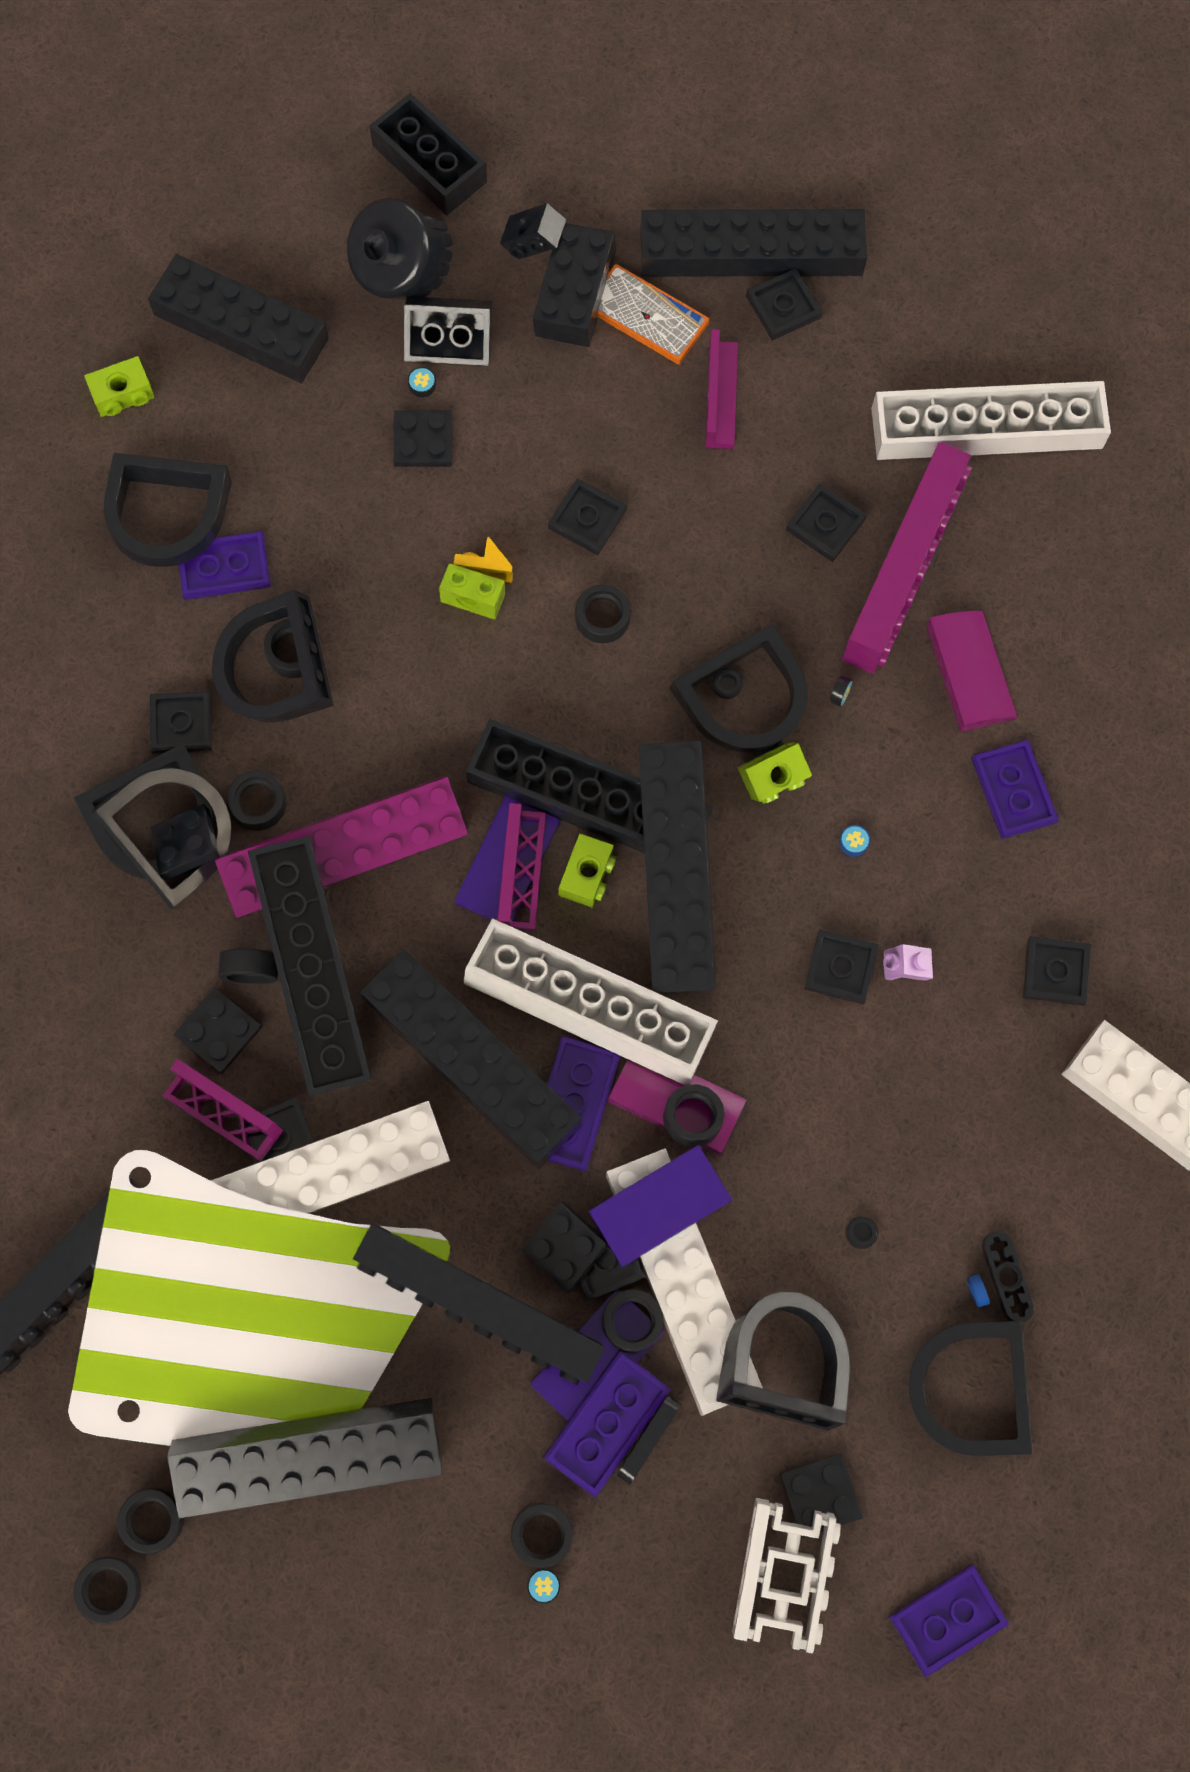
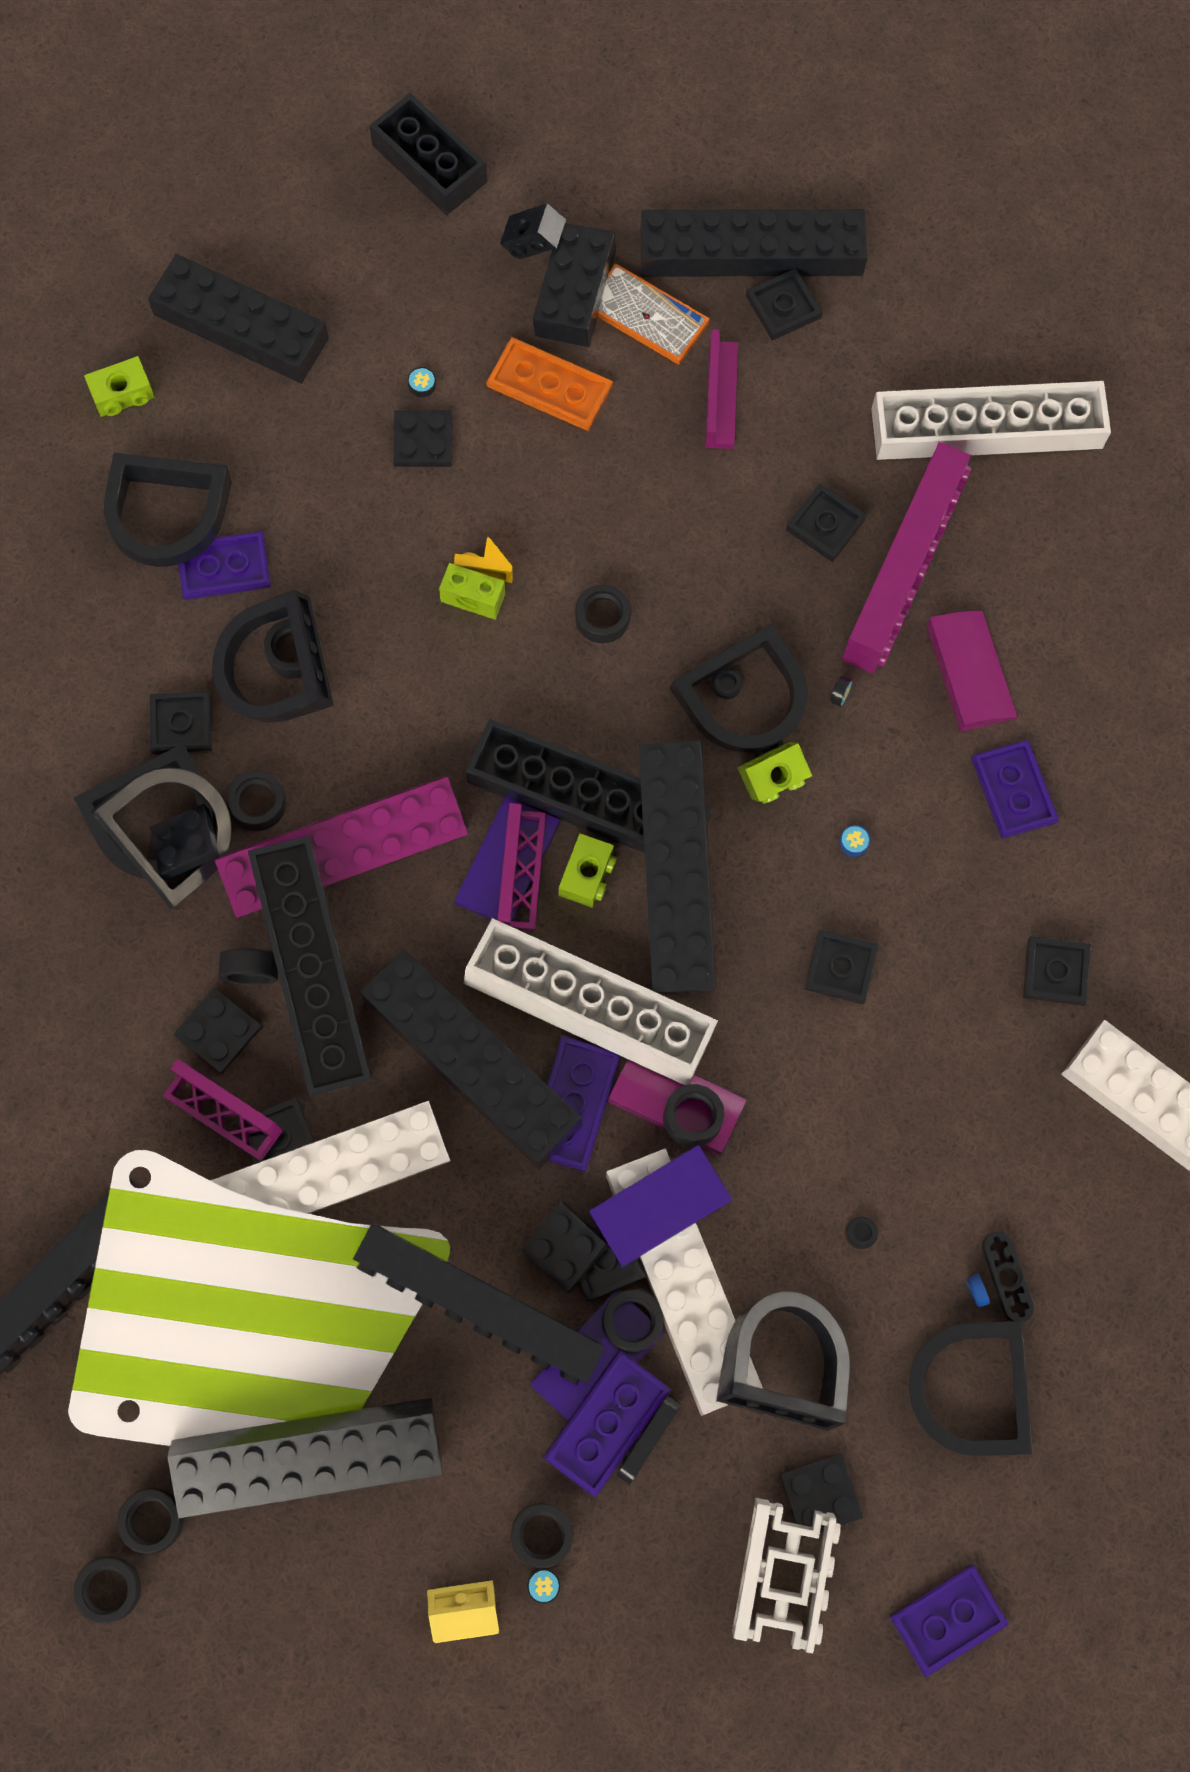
black piece [347,198,453,300] -> none
black slope [404,297,492,366] -> none
black plate [548,478,627,555] -> none
lavender bracket [883,944,933,980] -> none
none -> light yellow panel [427,1580,499,1643]
none -> orange tile [486,337,613,431]

